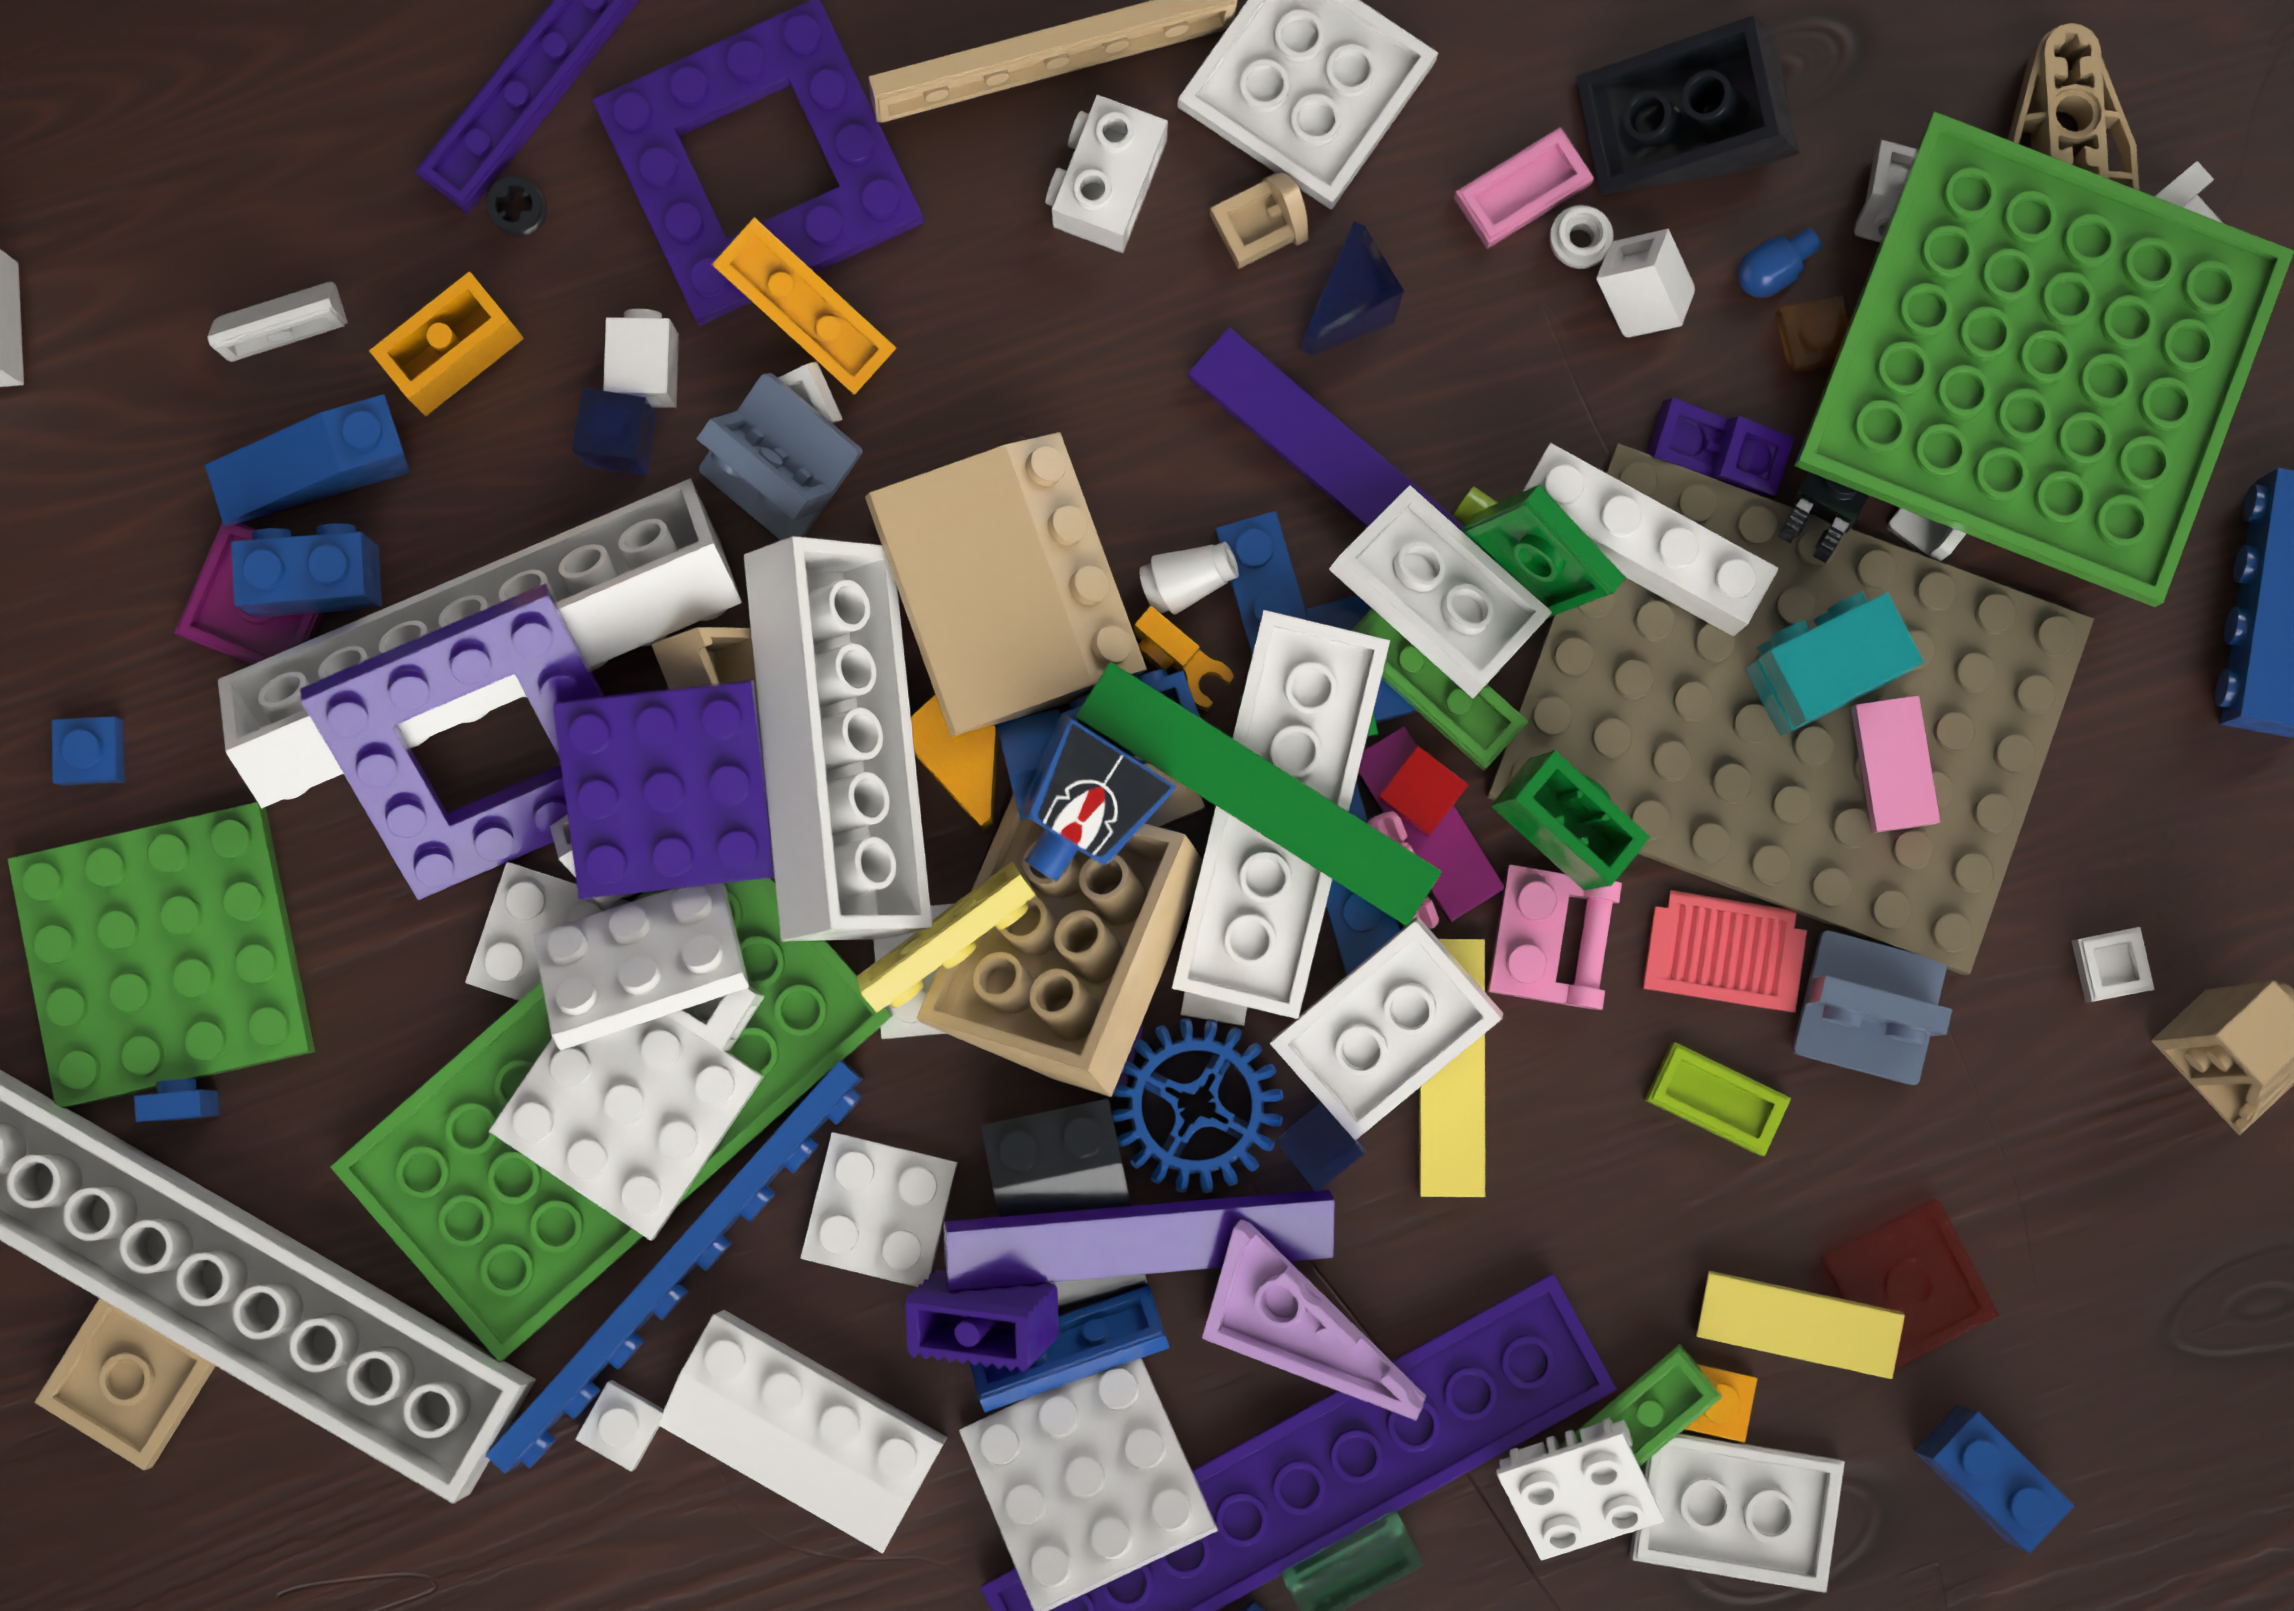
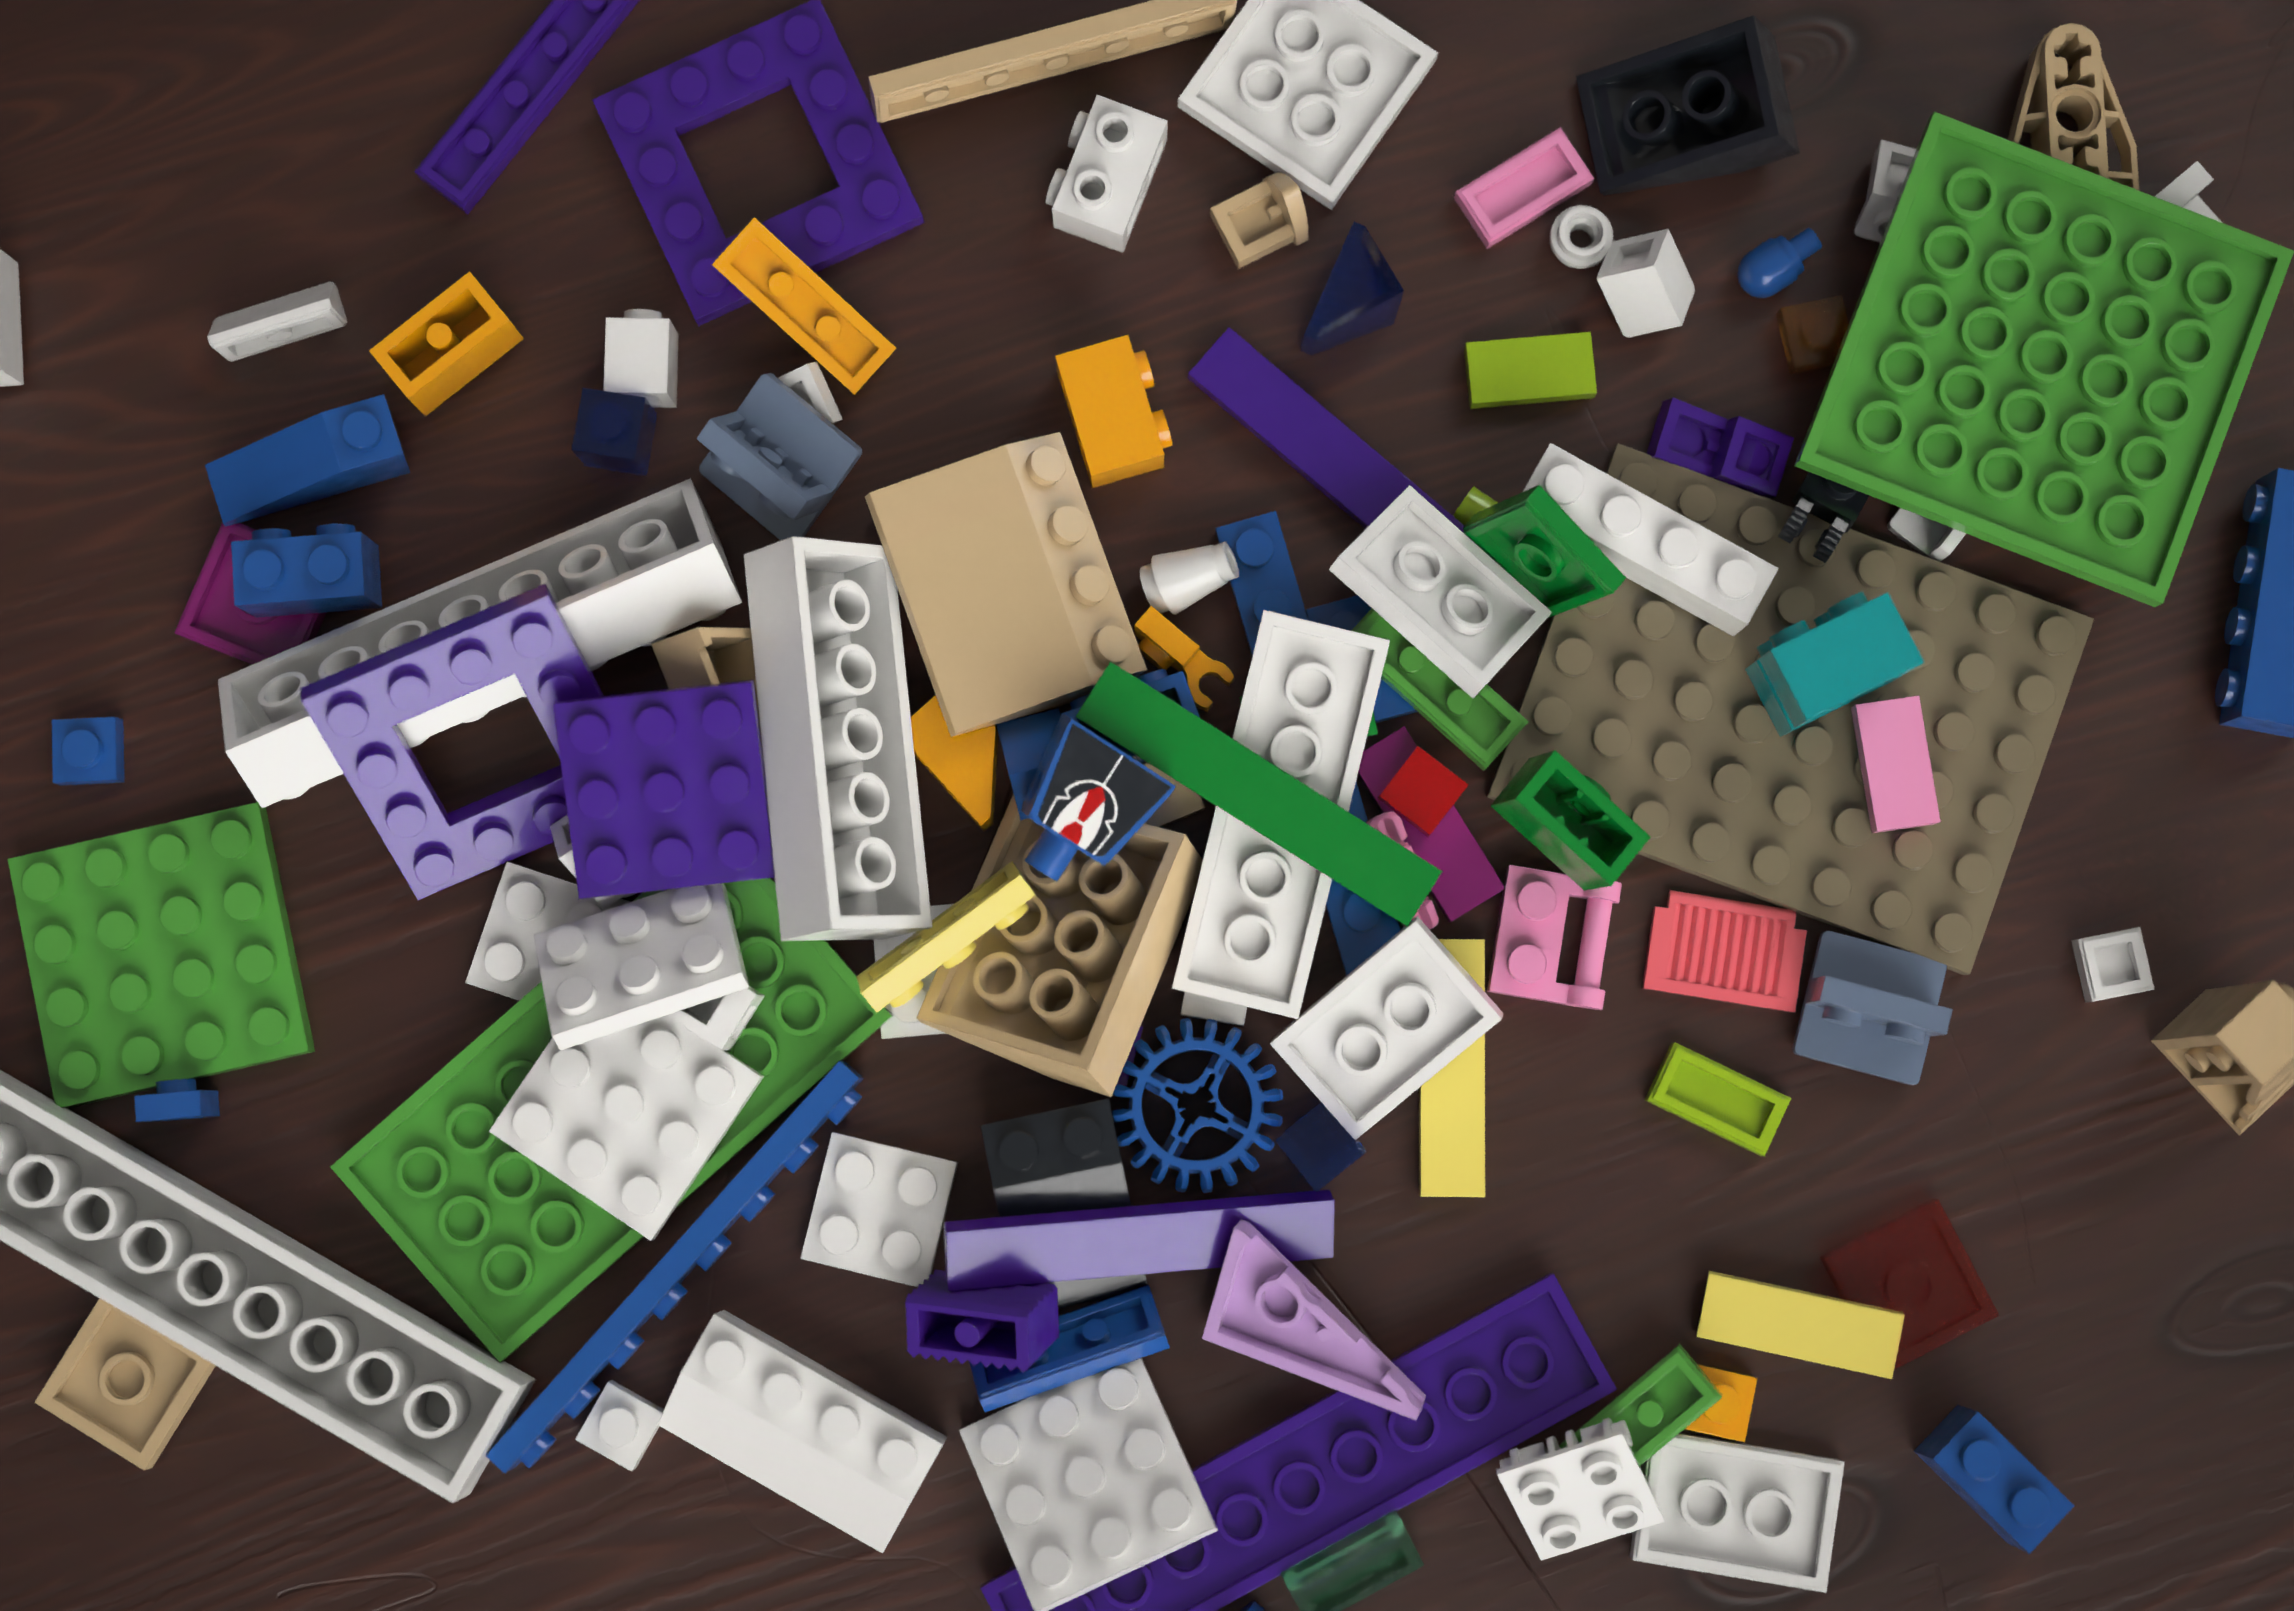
black bush [486,176,548,237] -> none
none -> light orange brick [1055,335,1173,488]
none -> lime tile [1464,332,1597,409]

